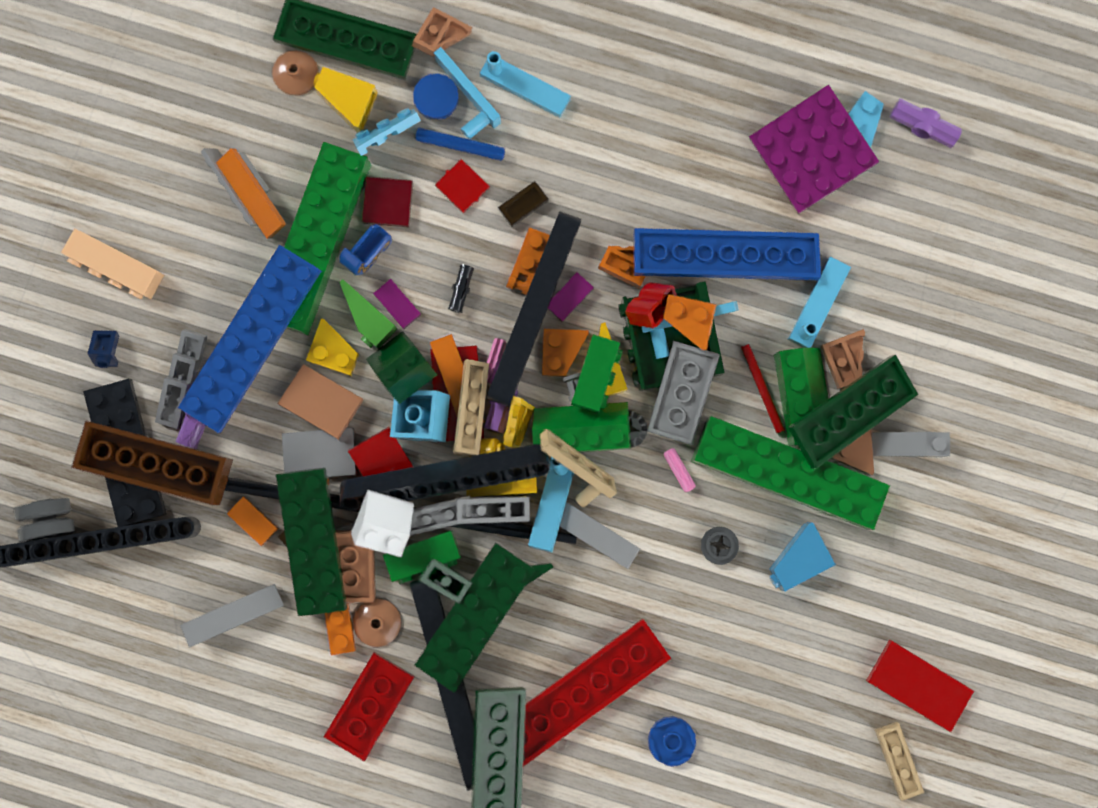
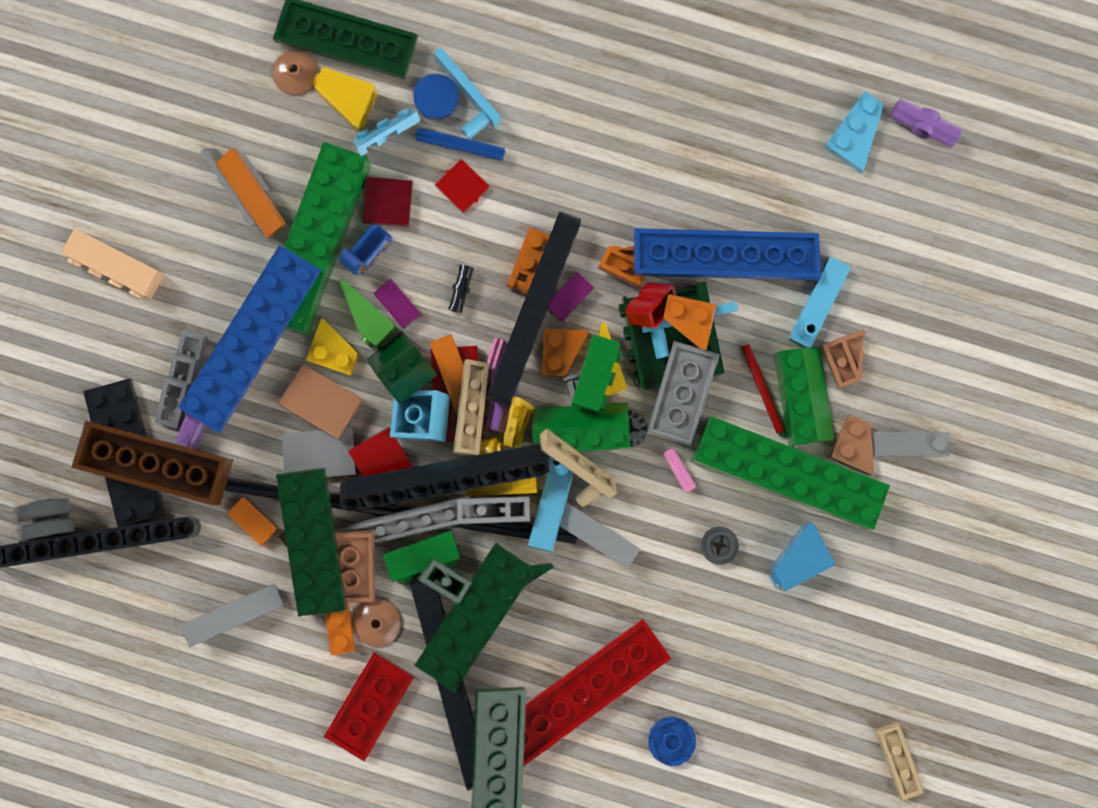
dark blue bracket [87,330,119,368] -> none
white slope [351,490,414,557] -> none
nougat wing [412,7,473,57] -> none
medium azure piece [480,51,571,118] -> none
dark brown tile [498,181,549,227] -> none
magenta plate [749,84,879,214] -> none
dark green plate [788,354,919,469] -> none
red tile [866,640,974,732] -> none

